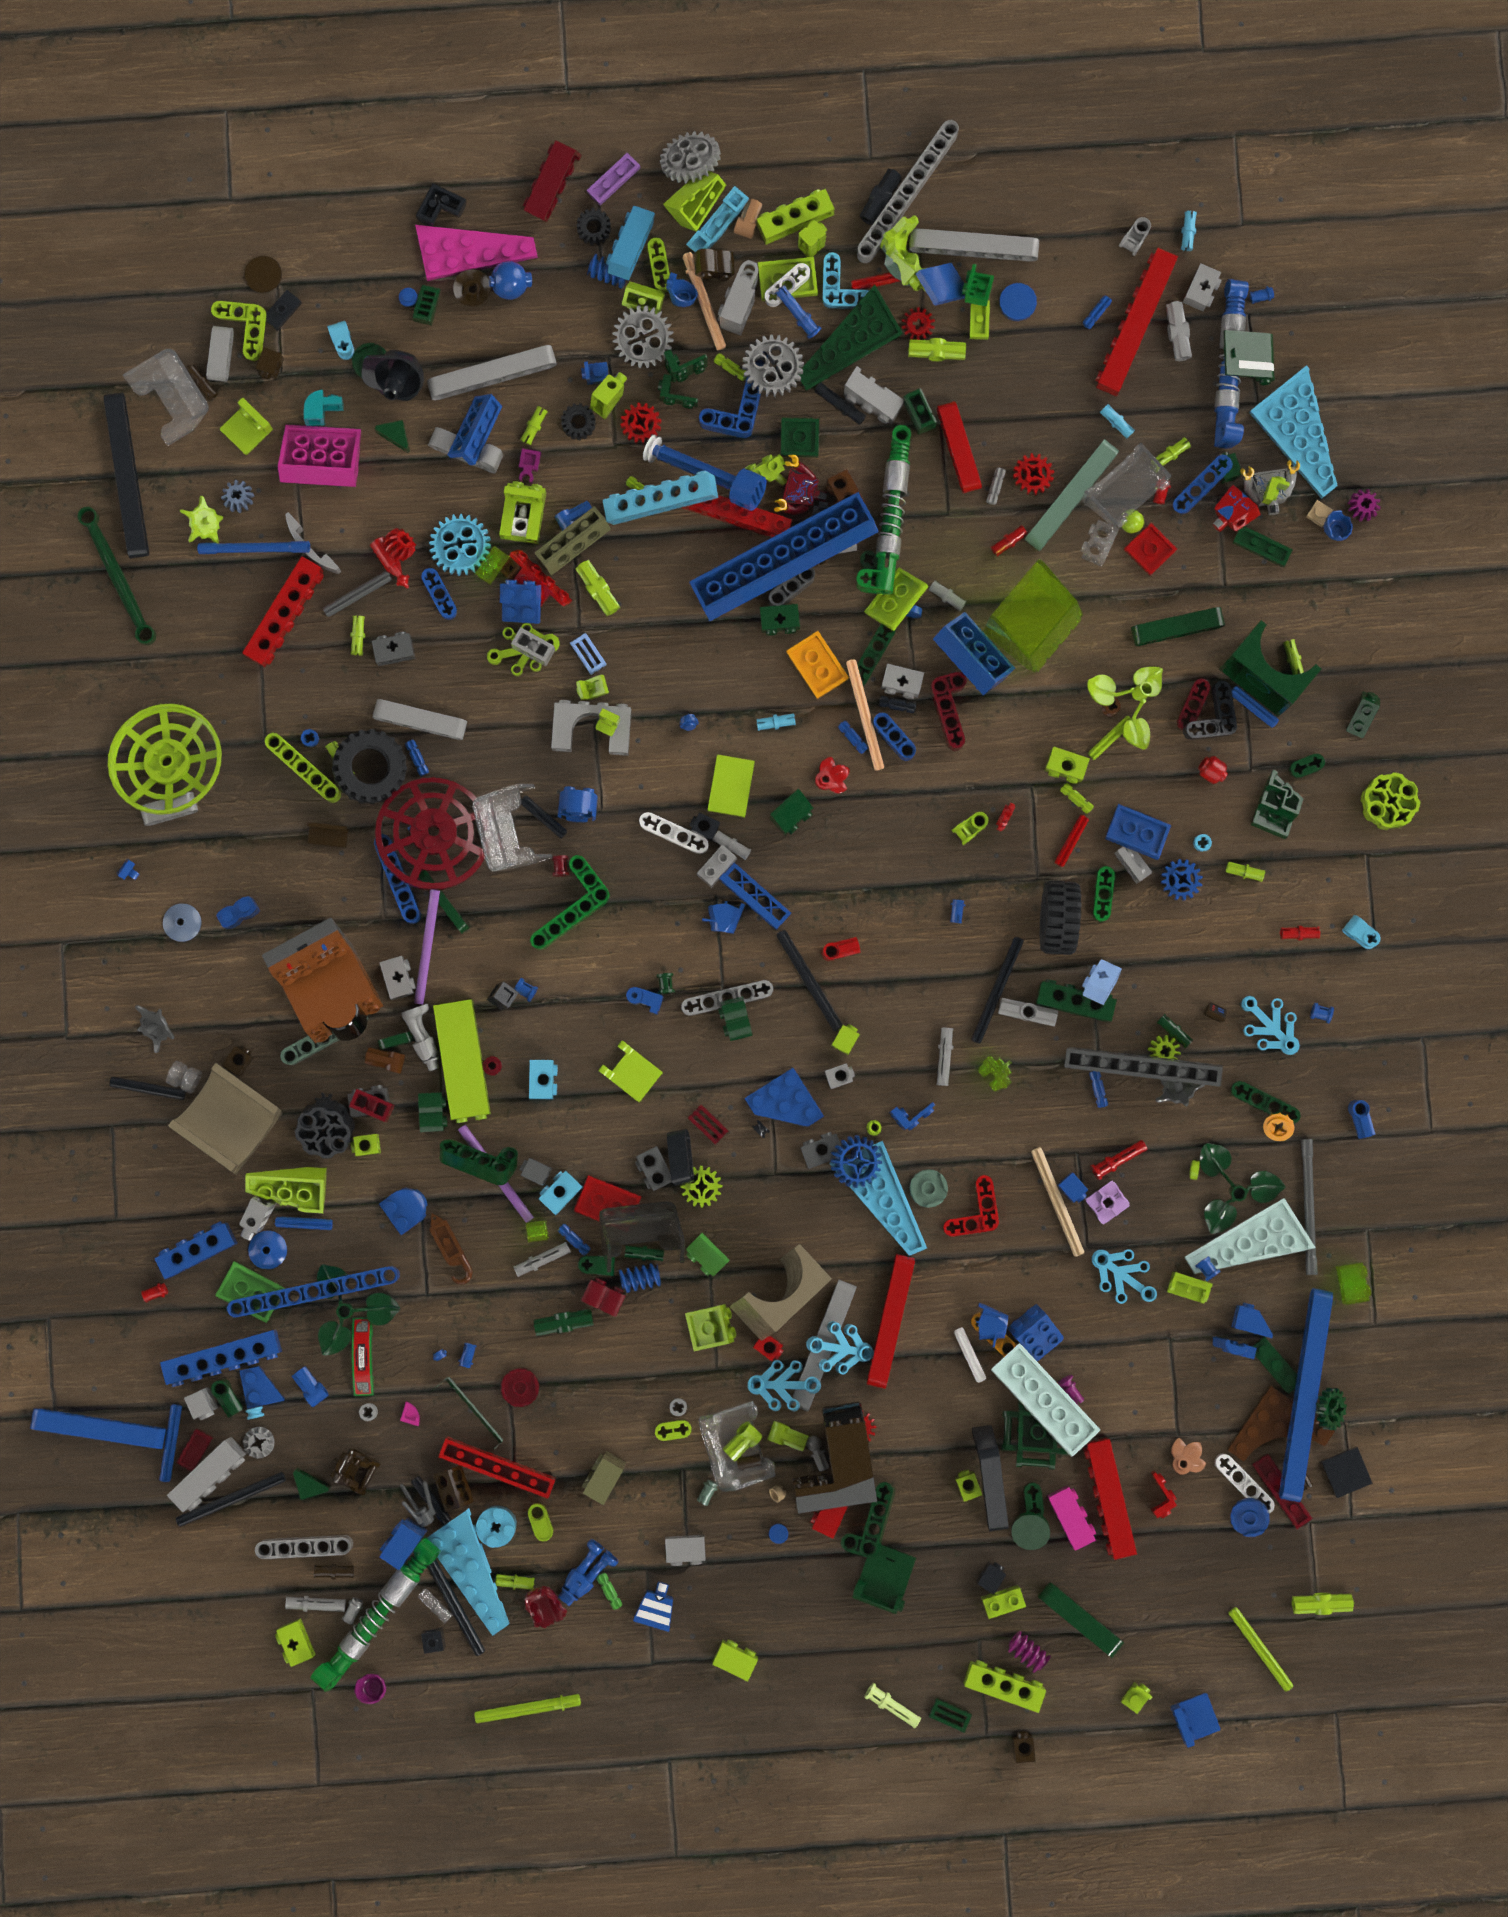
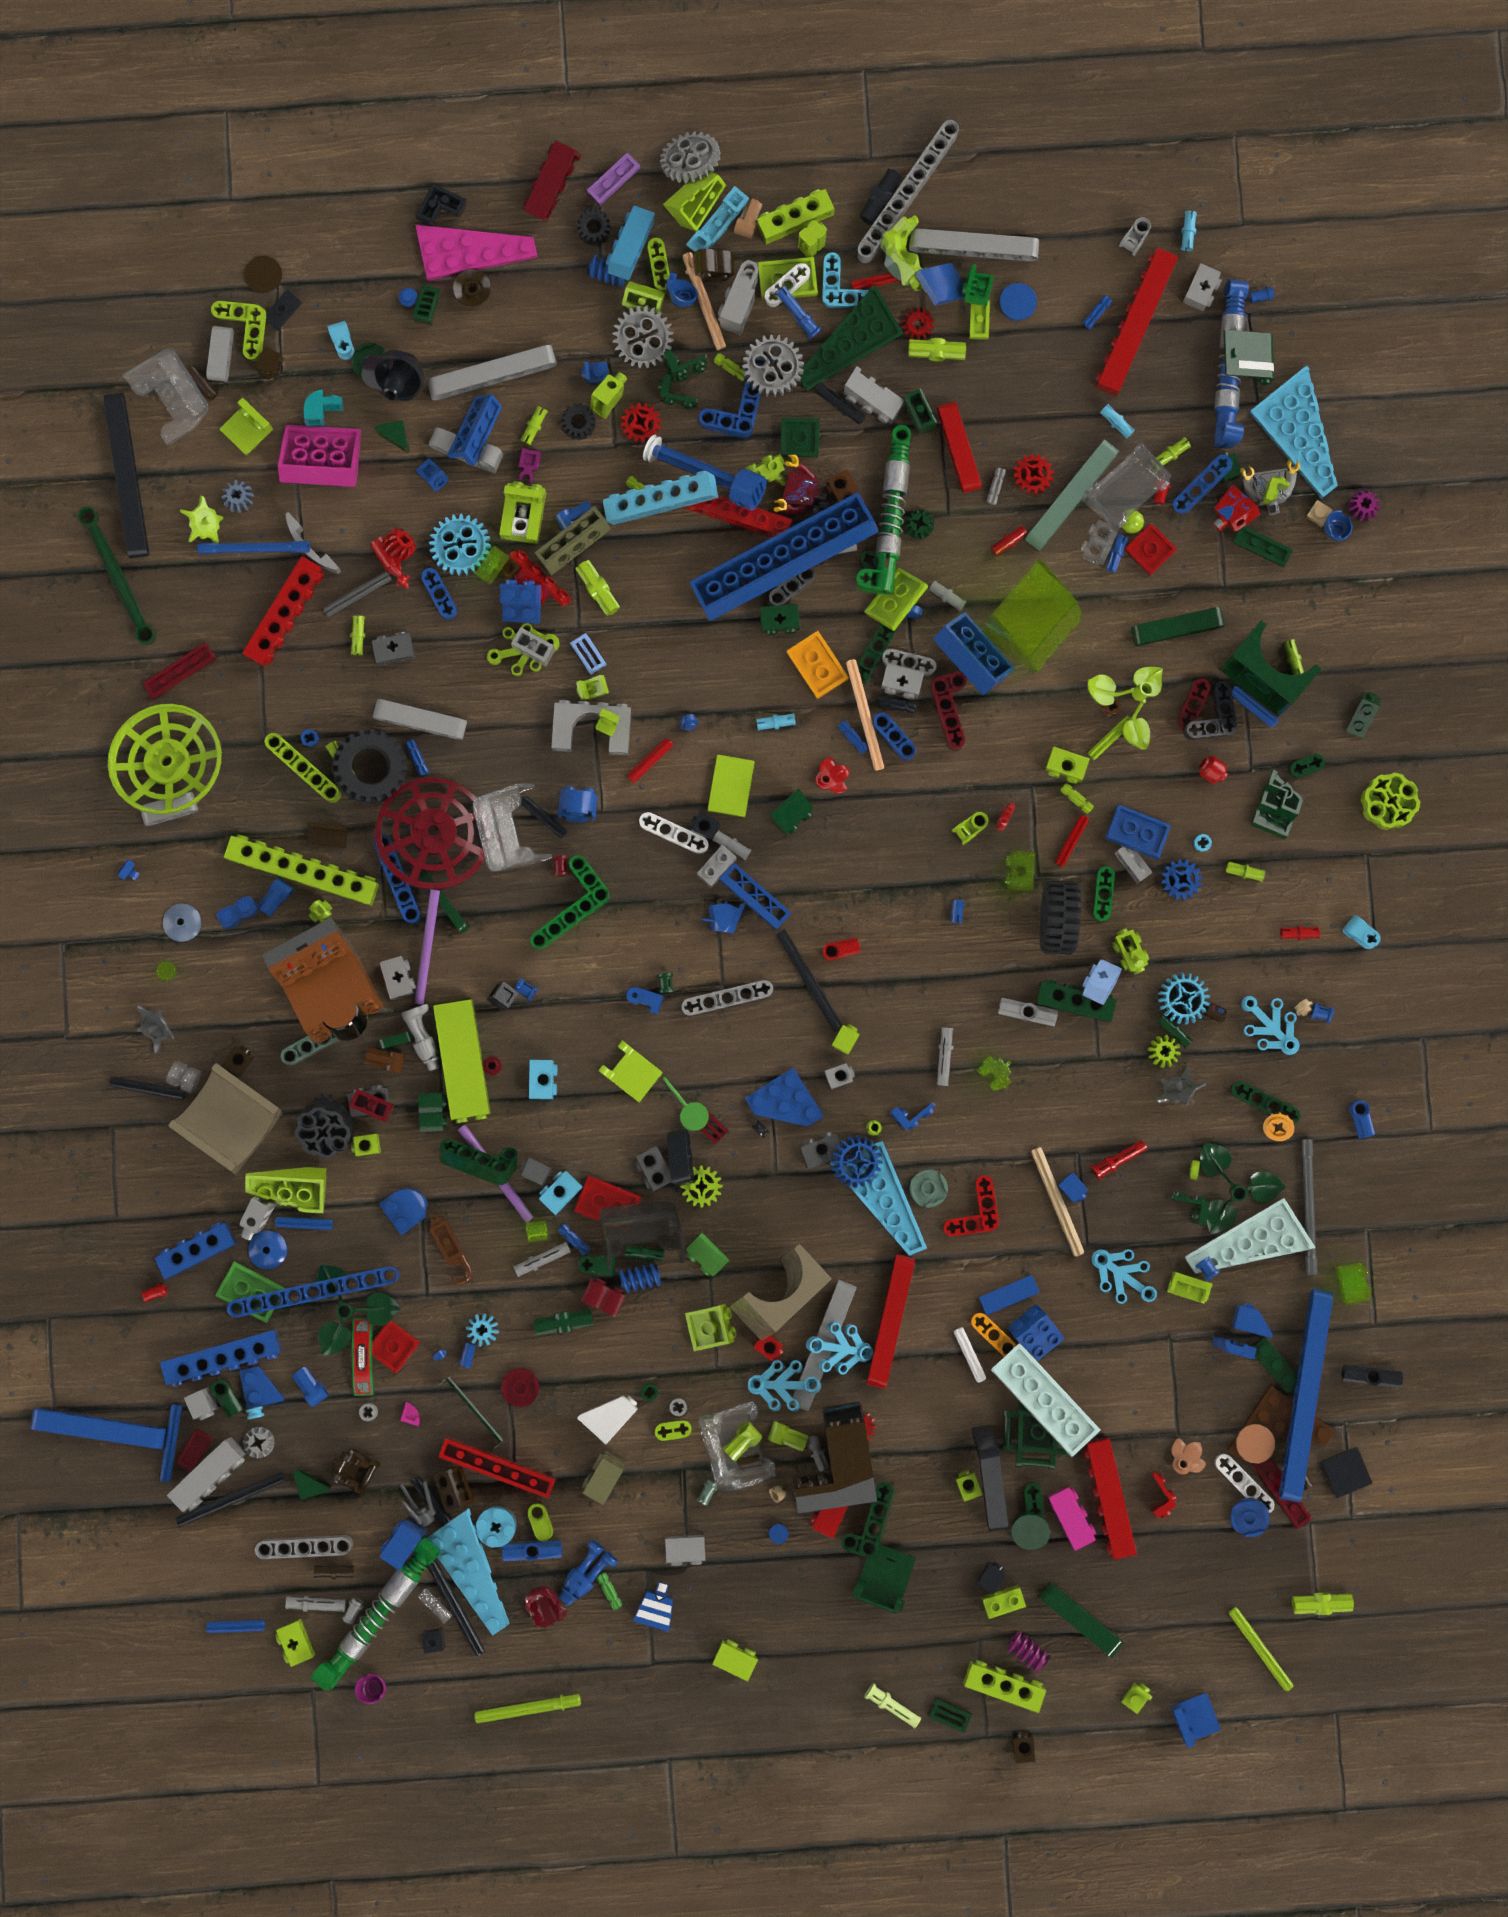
blue brick [489,261,532,300] -> none
lime axle [495,1574,535,1590] -> none
dark green brick [718,996,753,1041] -> none
black axle [971,937,1024,1044] -> none
blue piece [975,1302,1008,1347] -> none
magenta pin [1057,1375,1084,1405] -> none
dark grey brick [1065,1047,1223,1087] -> none
lavender piece [1085,1181,1130,1225] -> none
blue axle [1089,1071,1108,1108] -> none
light grey piece [1165,301,1192,361] -> none
dark green gear [1315,1387,1347,1430] -> none
none -> dark red tile [142,642,217,700]
none -> clear neon green tile [157,961,177,981]
none -> blue axle [206,1620,265,1633]
none -> lime brick [224,834,379,906]
none -> blue piece [257,877,295,917]
none -> lime gear [309,900,332,923]
none -> red tile [372,1320,421,1374]
none -> blue bracket [415,458,449,492]
none -> medium azure gear [466,1313,499,1346]
none -> blue piece [502,1540,562,1562]
none -> white slope [577,1395,638,1444]
none -> red axle [627,738,673,783]
none -> dark green bush [641,1383,658,1401]
none -> bright green piece [663,1077,709,1131]
none -> light grey beam [882,649,936,676]
none -> dark green gear [904,509,934,539]
none -> blue tile [979,1274,1040,1315]
none -> clear neon green brick [1005,851,1035,892]
none -> blue axle [1106,534,1128,573]
none -> lime brick [1112,928,1149,974]
none -> medium azure gear [1158,973,1210,1025]
none -> dark green bracket [1166,1192,1210,1225]
none -> nougat tile [1236,1424,1275,1463]
none -> tan plate [1295,999,1313,1016]
none -> black piece [1341,1364,1403,1388]

